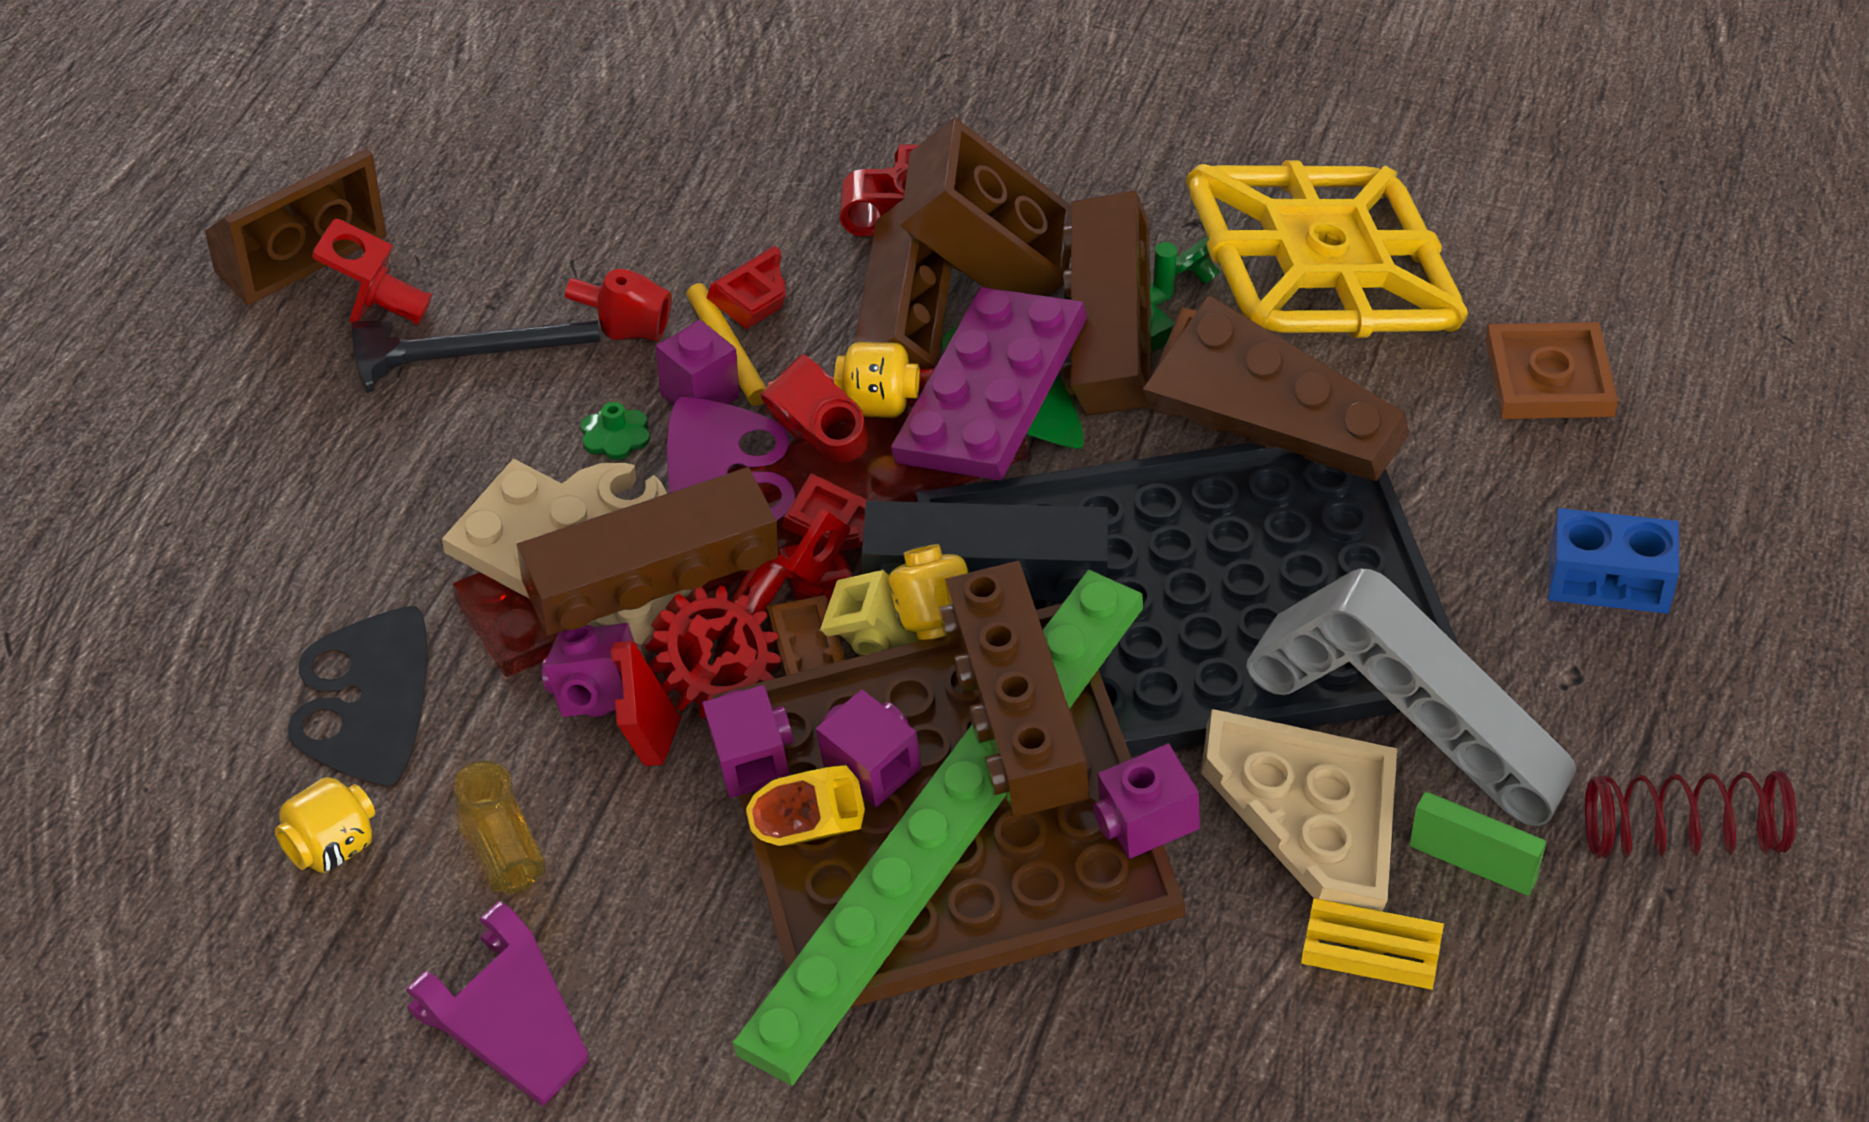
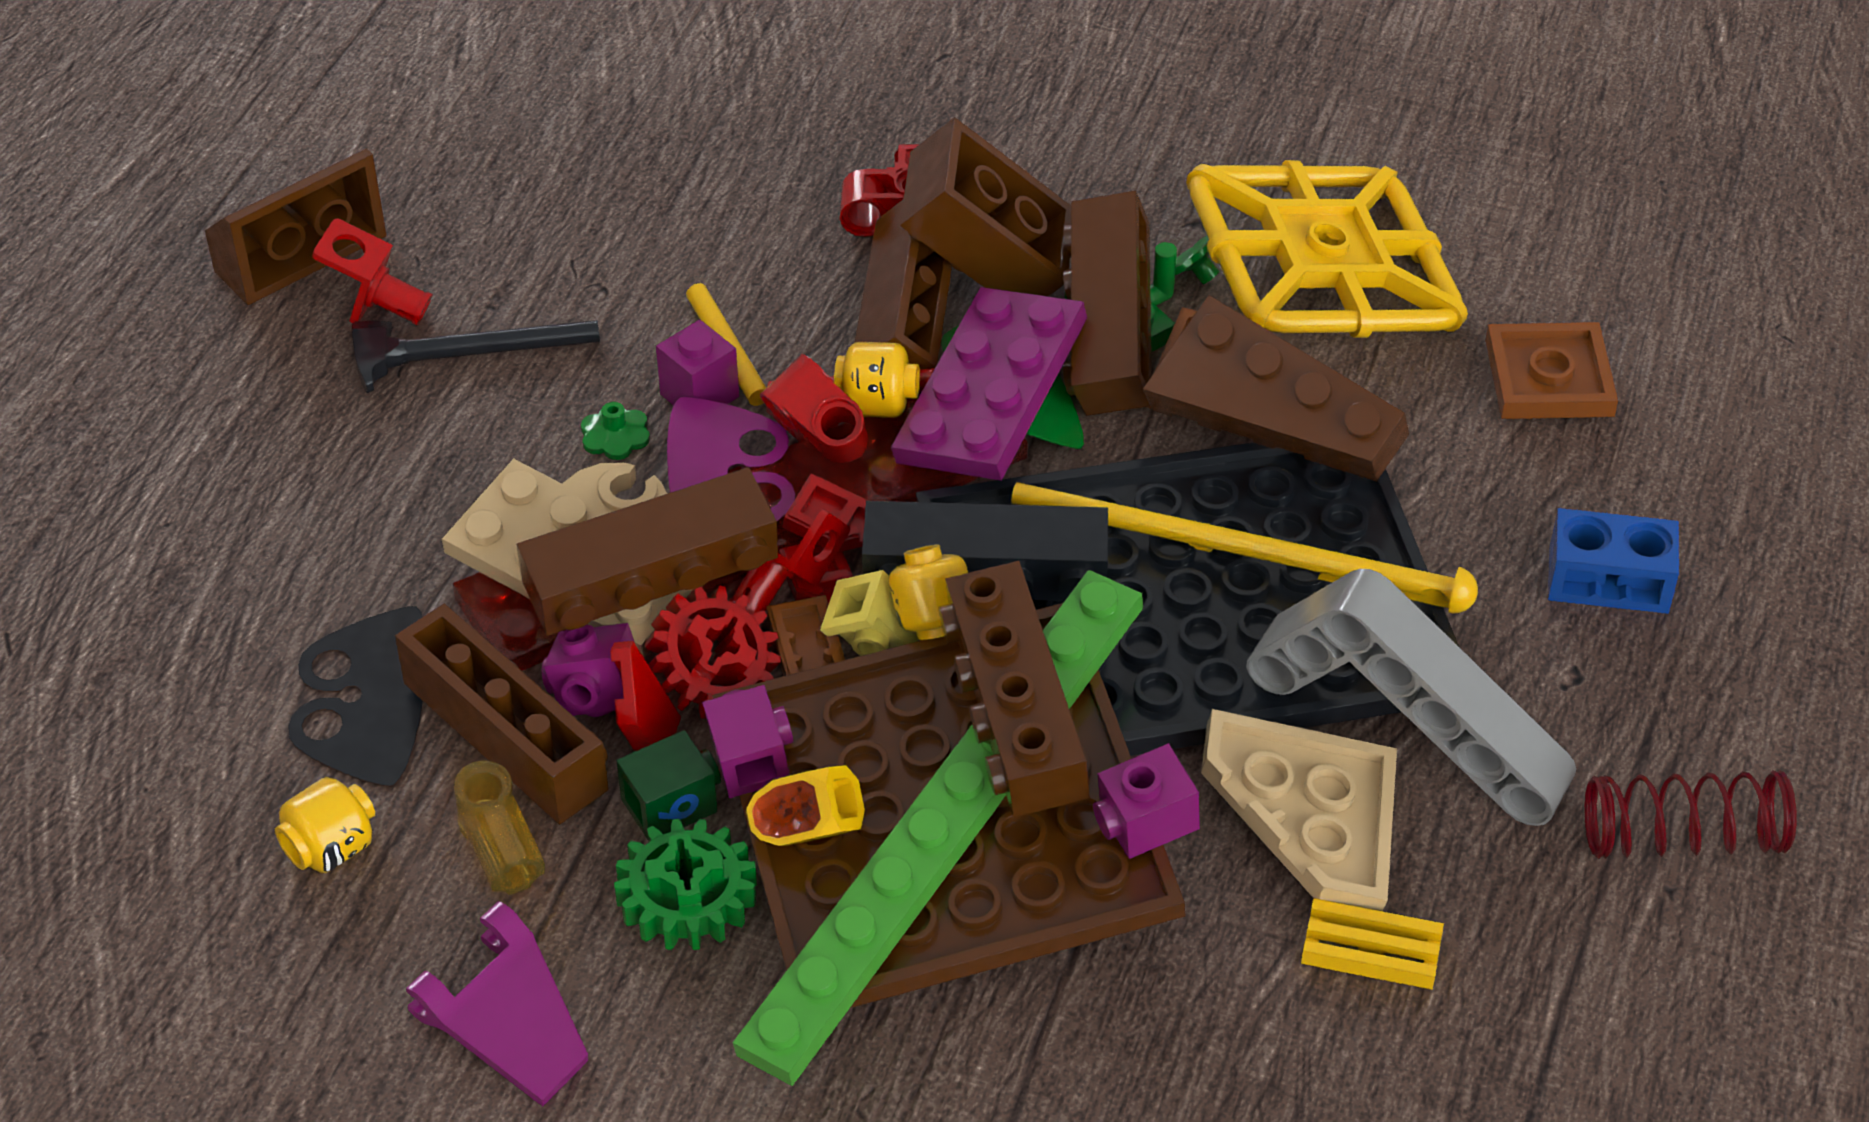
red piece [565,269,672,342] -> none
red tile [706,246,786,329] -> none
magenta brick [815,689,922,808] -> none
bright green tile [1409,791,1546,896] -> none
none -> reddish brown brick [395,603,609,825]
none -> green gear [614,819,757,950]
none -> dark green brick [616,730,721,840]
none -> yellow bar [1011,482,1478,614]

